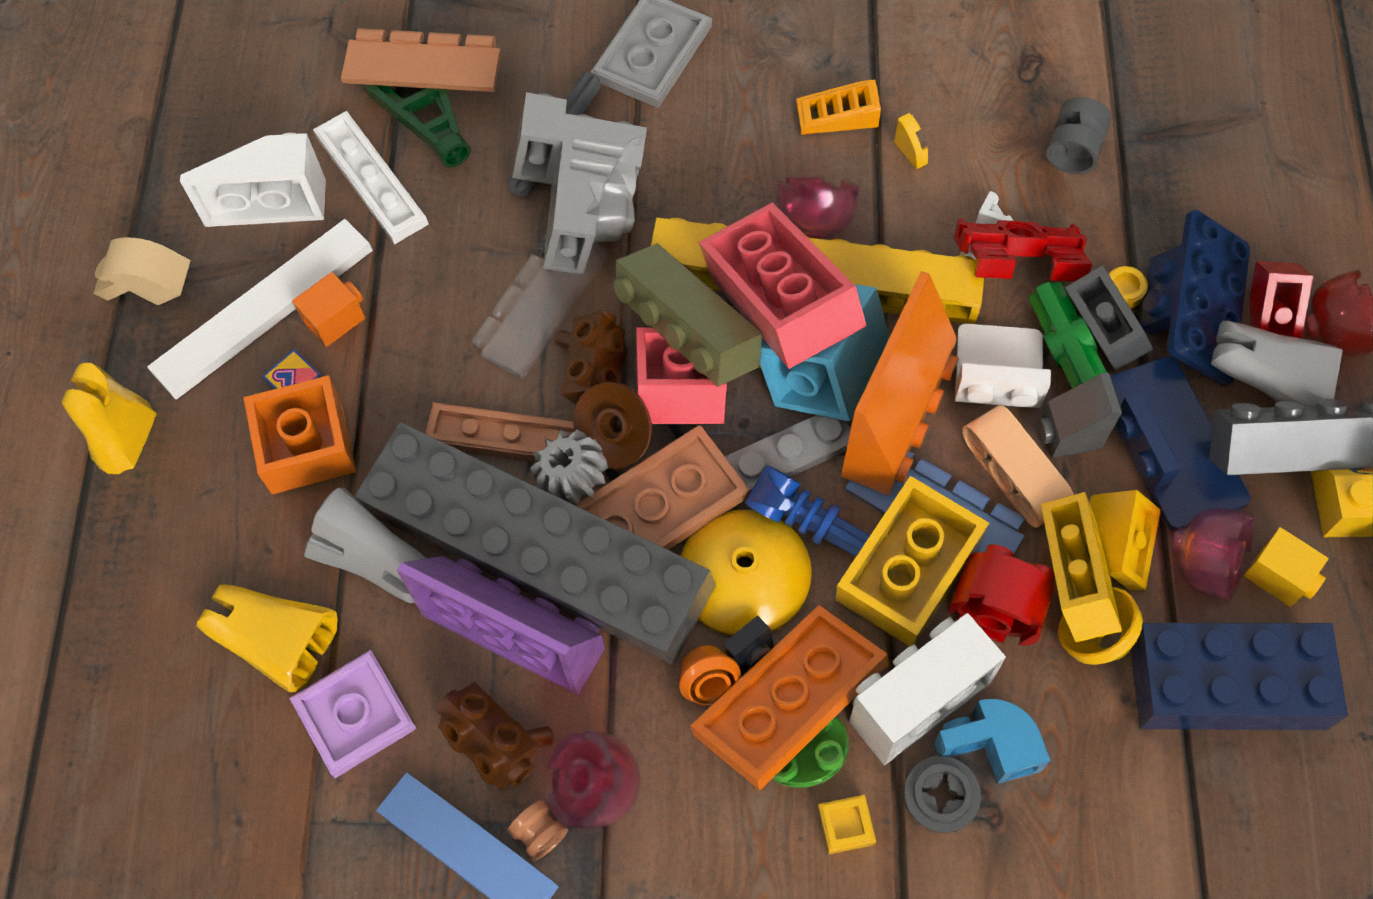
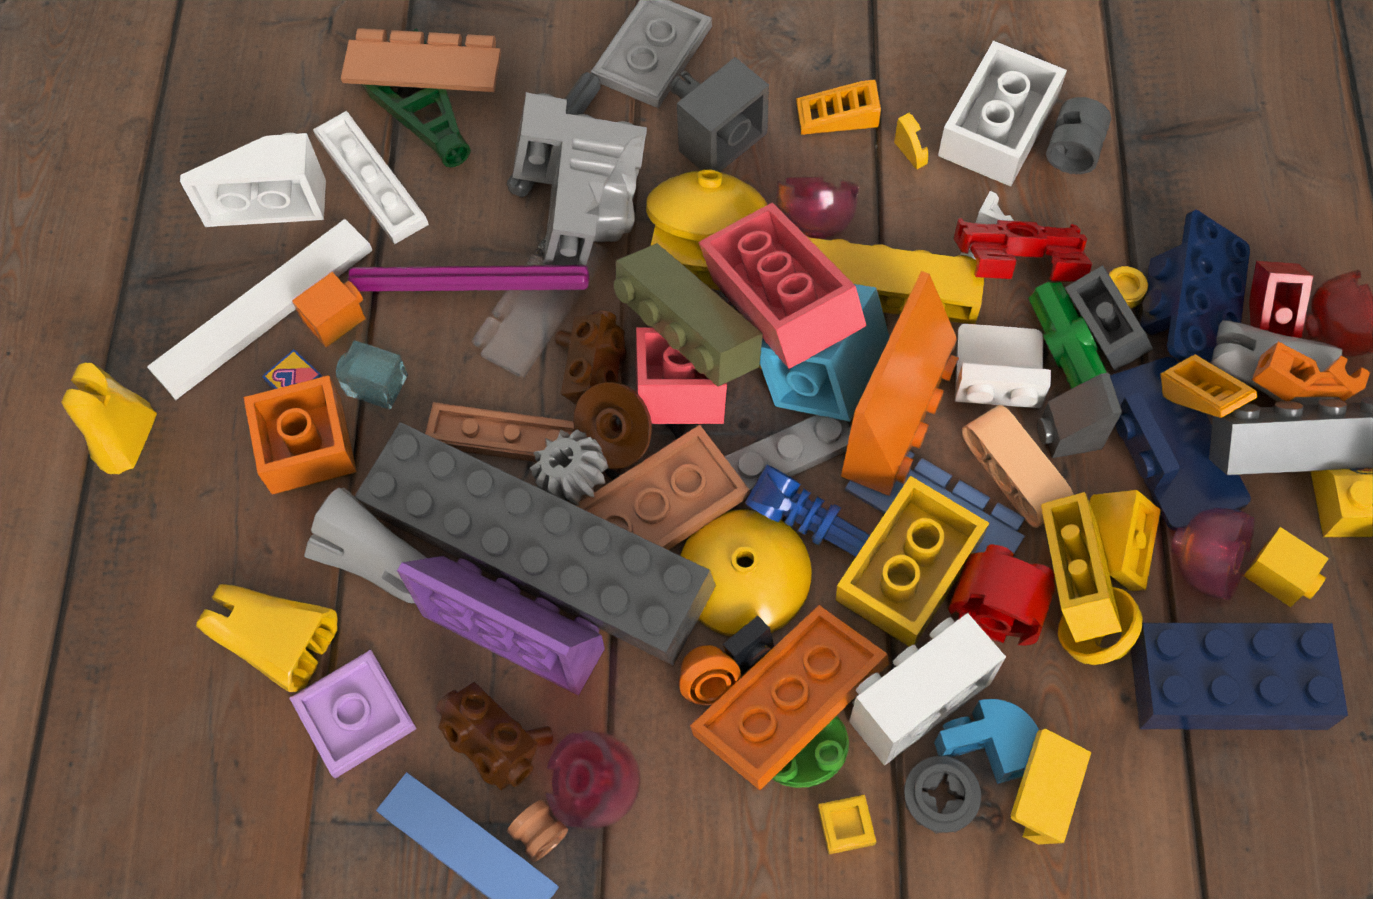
tan brick [93,237,191,305] -> none
none -> clear light blue brick [336,340,408,410]
none -> magenta axle [348,265,590,291]
none -> yellow dish [646,170,768,241]
none -> dark grey brick [670,57,769,172]
none -> white brick [938,41,1067,186]
none -> yellow panel [1011,729,1091,845]
none -> light orange slope [1160,354,1257,418]
none -> orange piece [1252,341,1370,401]

